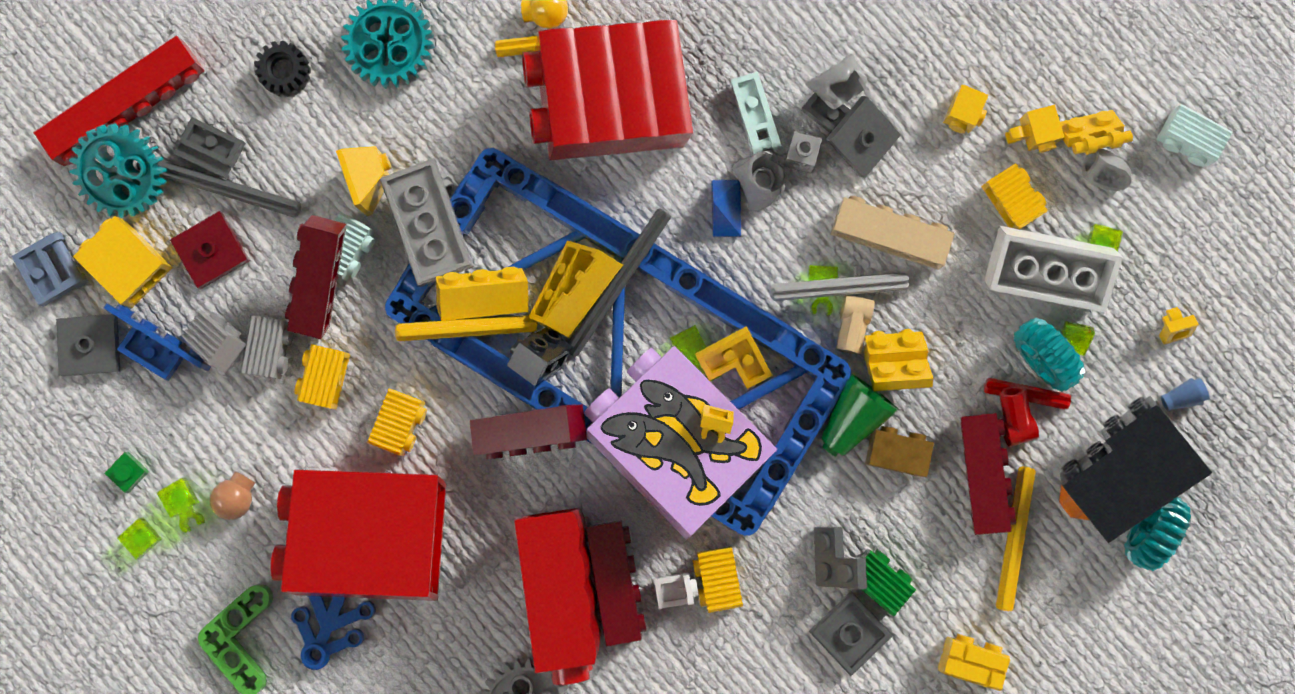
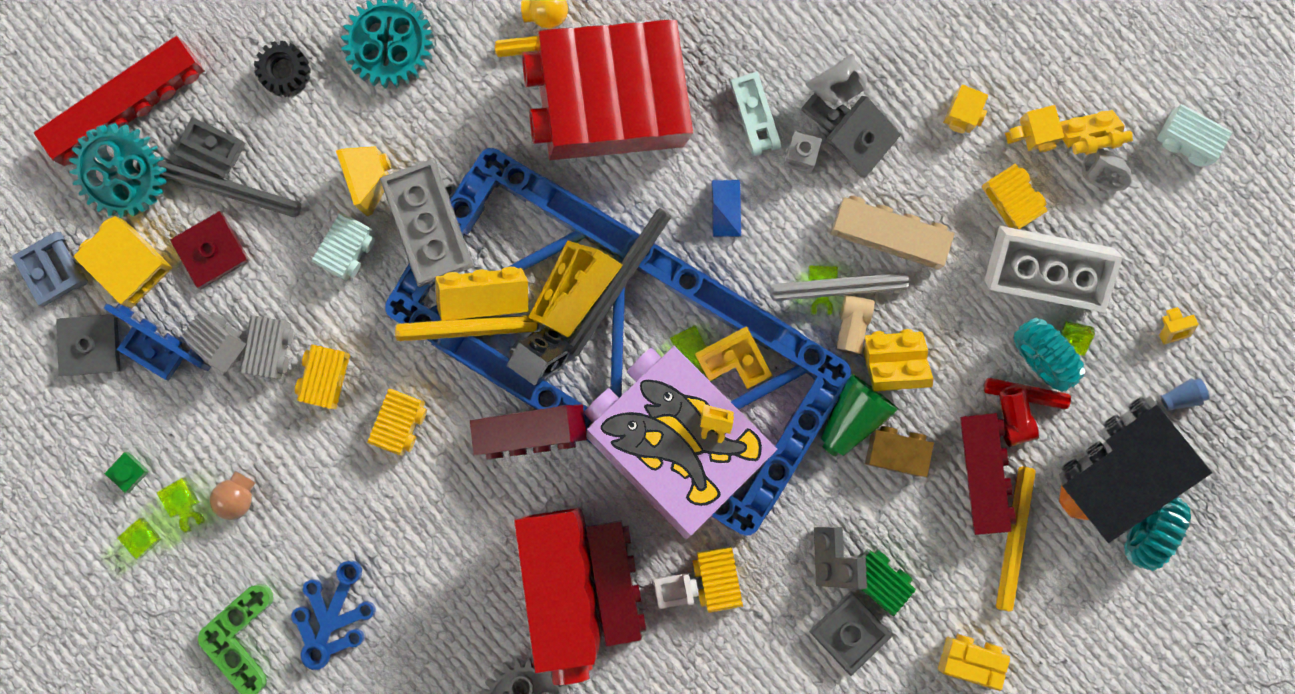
red brick [270,470,447,601] -> none
dark red brick [285,215,347,339] -> none
light grey hair [732,151,785,211] -> none
clear neon green plate [1087,224,1123,252] -> none

